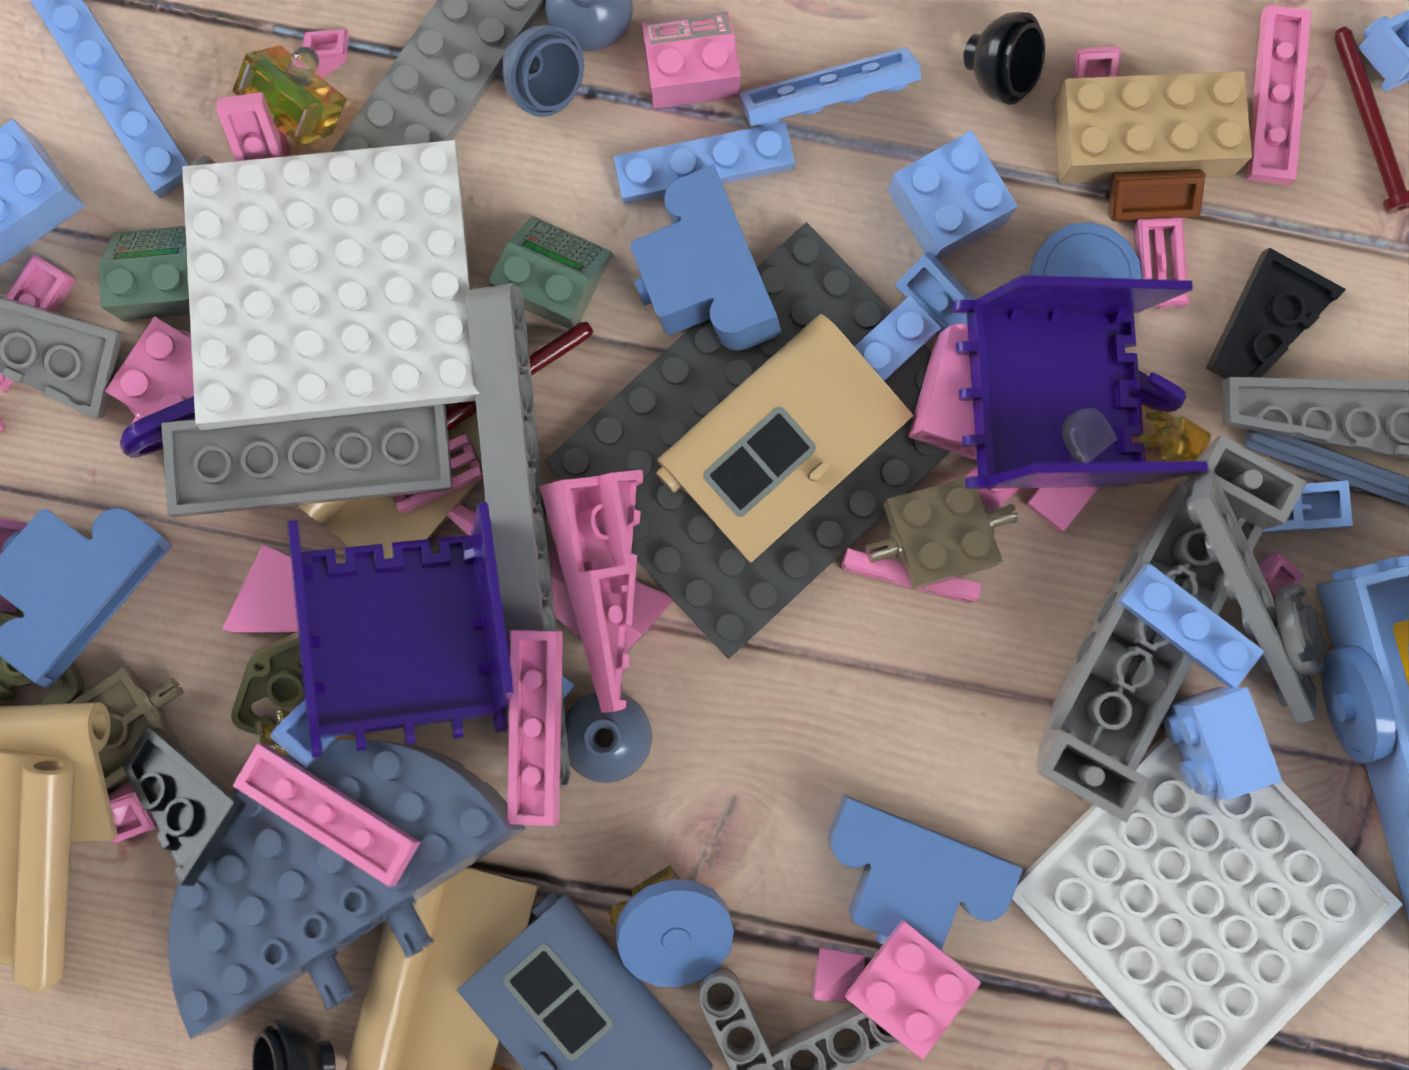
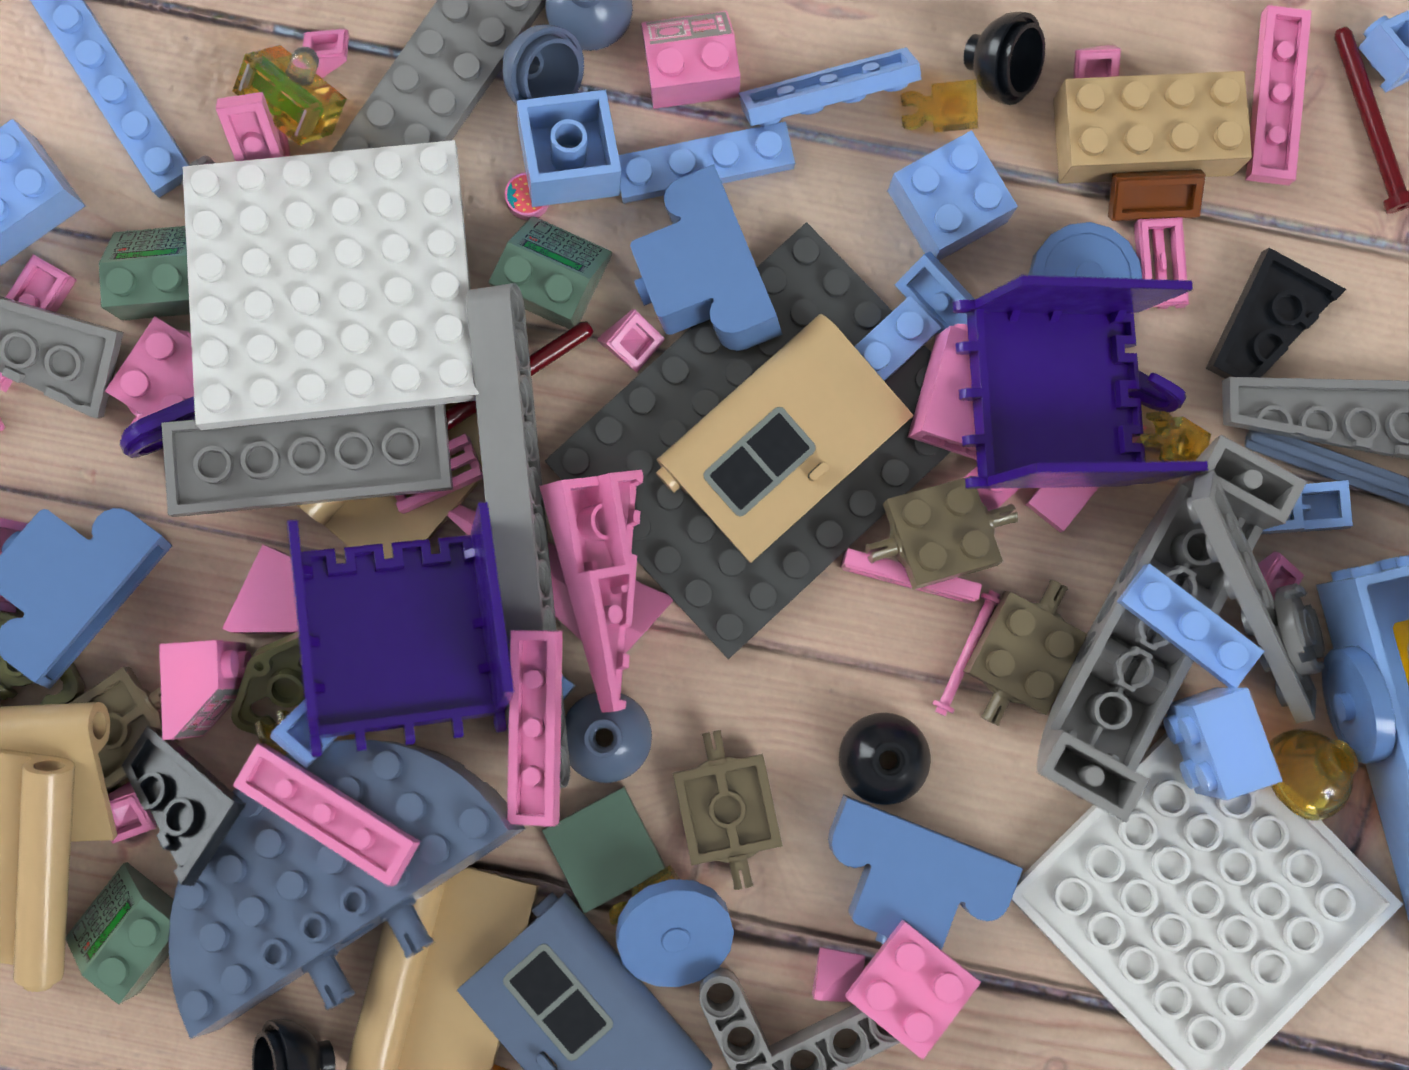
clear tile [1062,408,1118,463] -> none
none -> sand green slope [66,862,174,1005]
none -> bright pink slope [159,640,252,740]
none -> tile [505,173,549,220]
none -> light blue brick [517,90,622,207]
none -> sand green tile [542,786,667,914]
none -> bright pink slope [597,309,665,372]
none -> dark tan plate [673,730,782,890]
none -> black piece [839,713,931,805]
none -> clear yellow plate [901,79,978,133]
none -> bright pink axle [932,590,1001,716]
none -> dark tan plate [963,580,1087,726]
none -> clear yellow piece [1269,728,1358,821]

